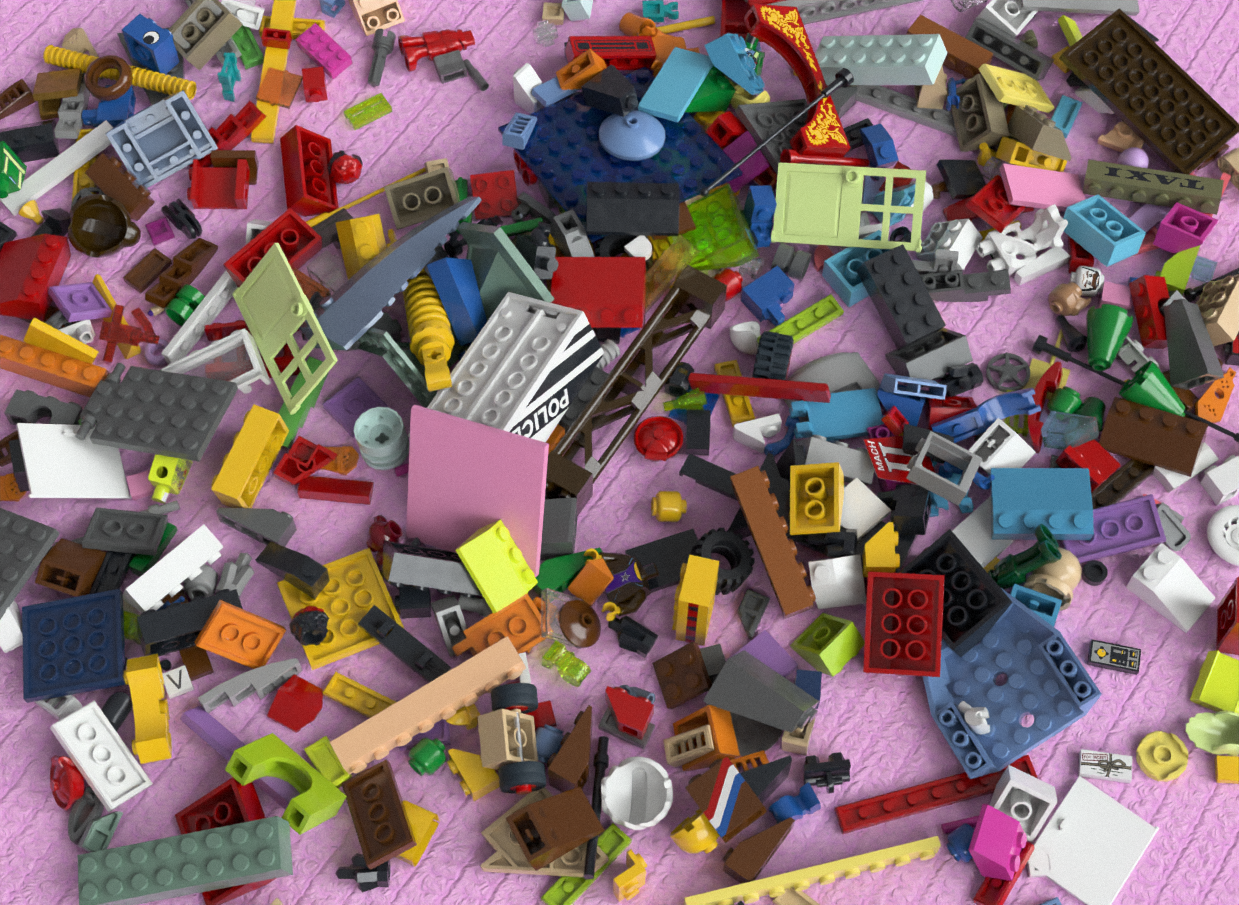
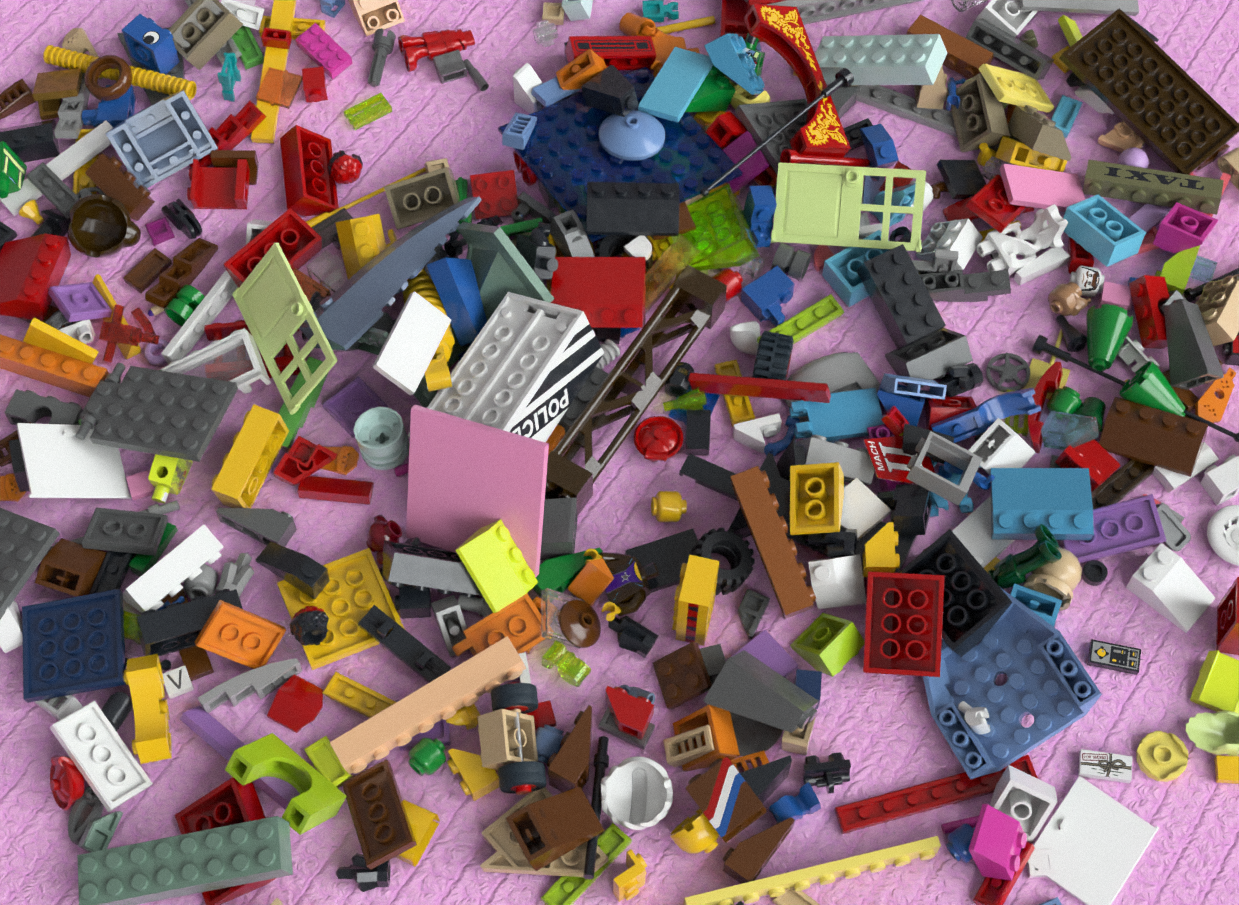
none -> dark grey tile [26,162,80,219]
none -> white tile [372,291,451,395]

